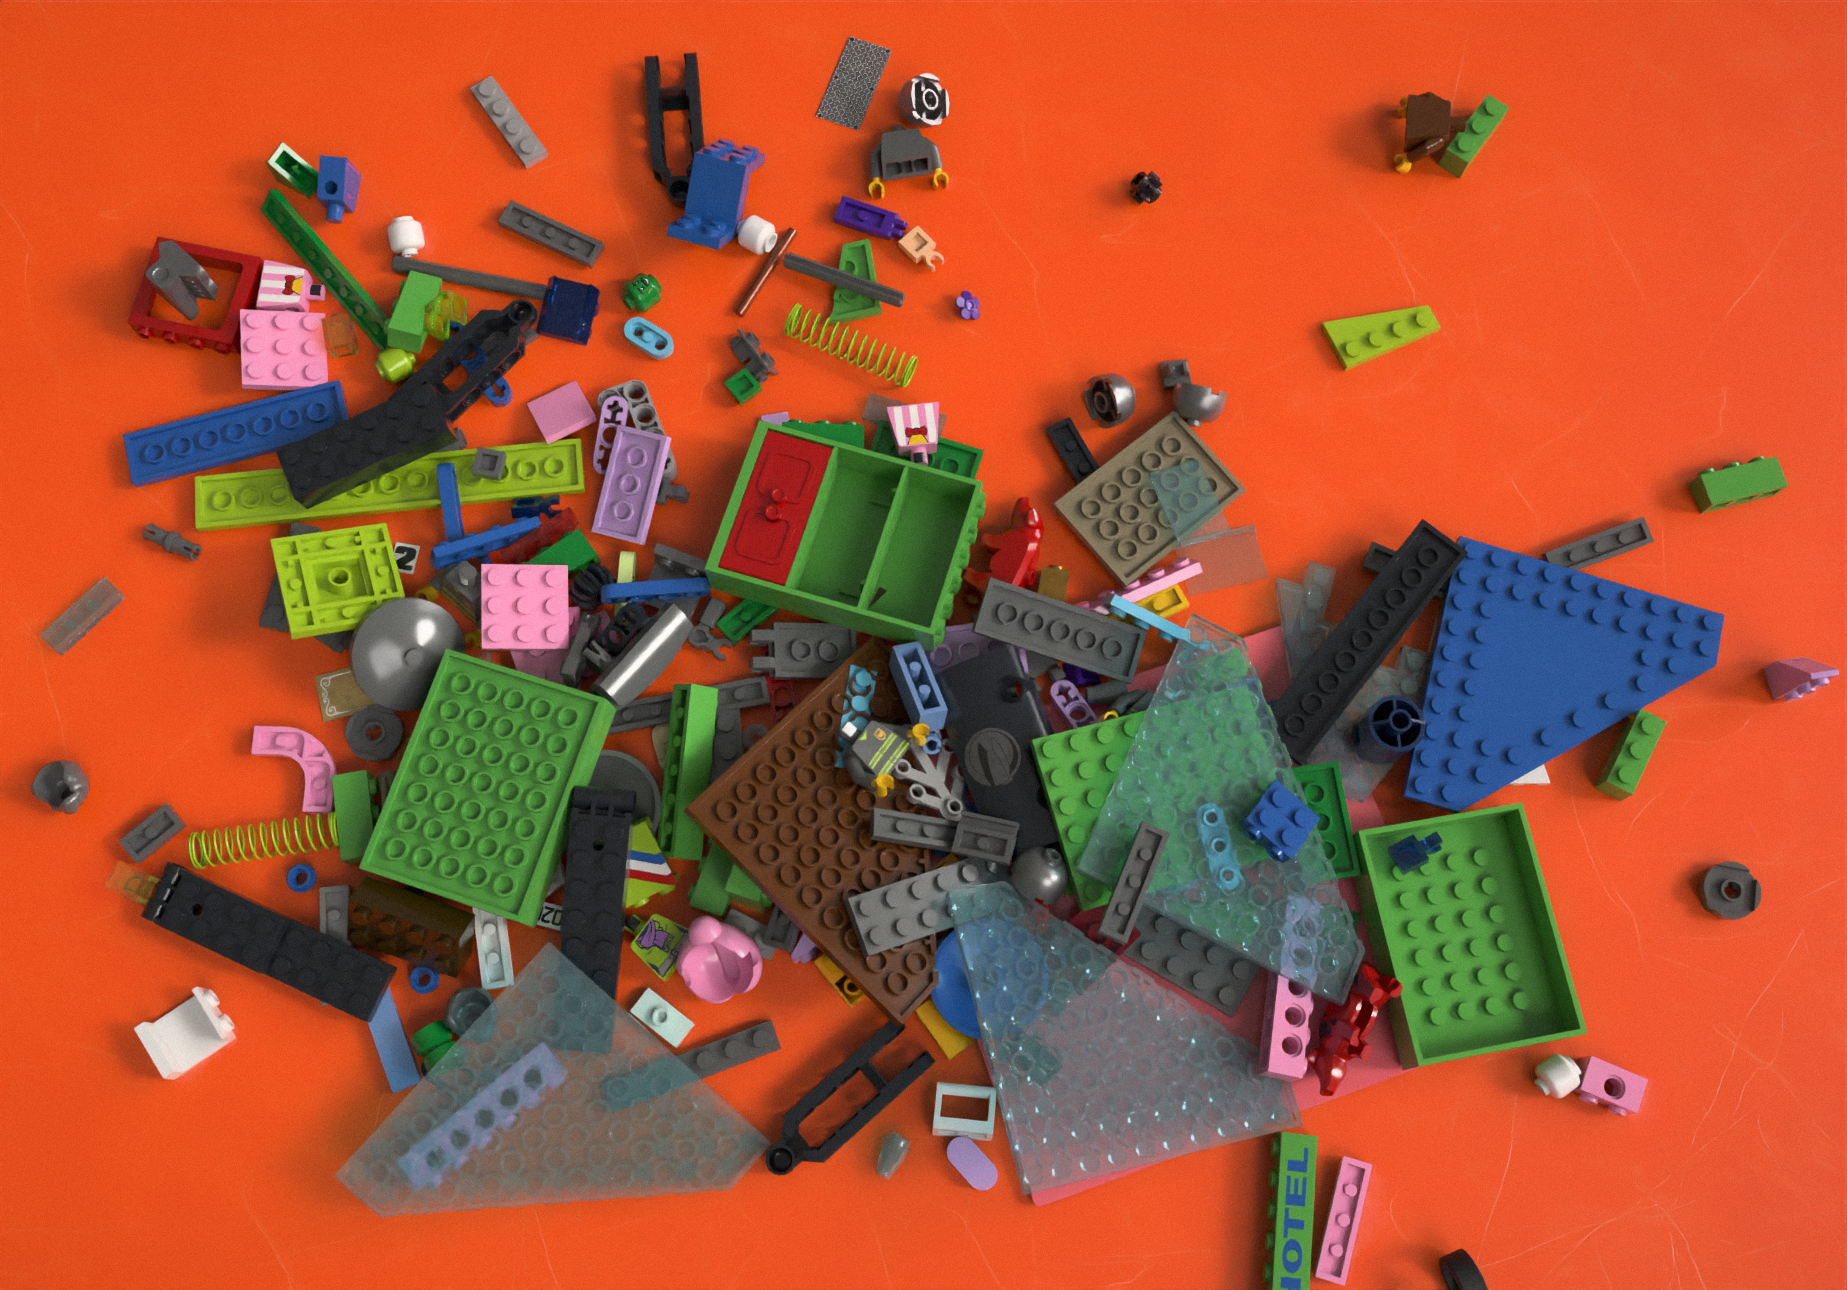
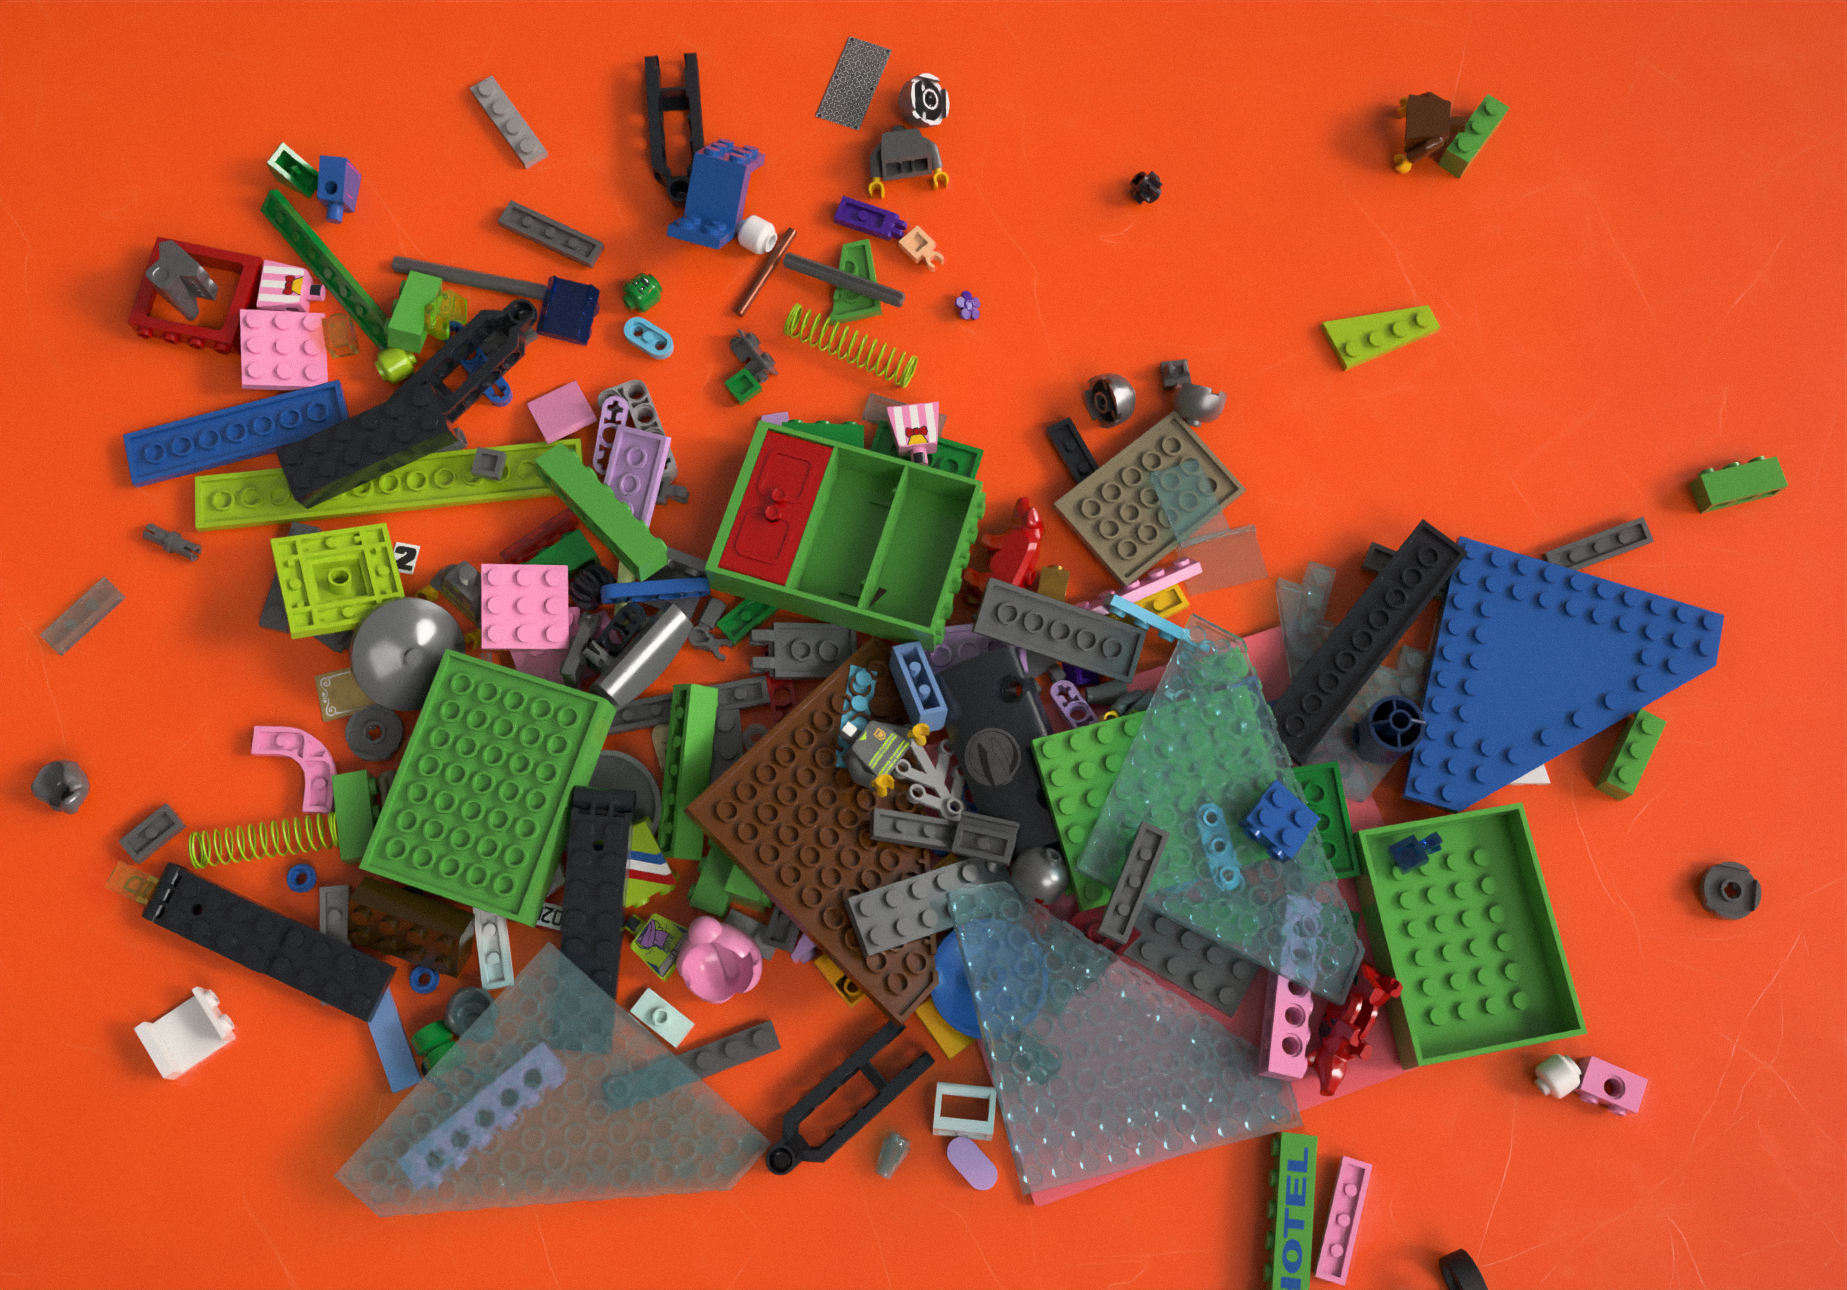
white head [387,216,425,258] -> none
blue plate [429,516,542,570] -> none
blue beam [437,462,468,565] -> none
clear blue plate [511,495,563,520] -> none
medium blue pin [922,730,942,755] -> none
lavender slope [1764,657,1840,702] -> none
none -> bright green brick [534,443,668,582]

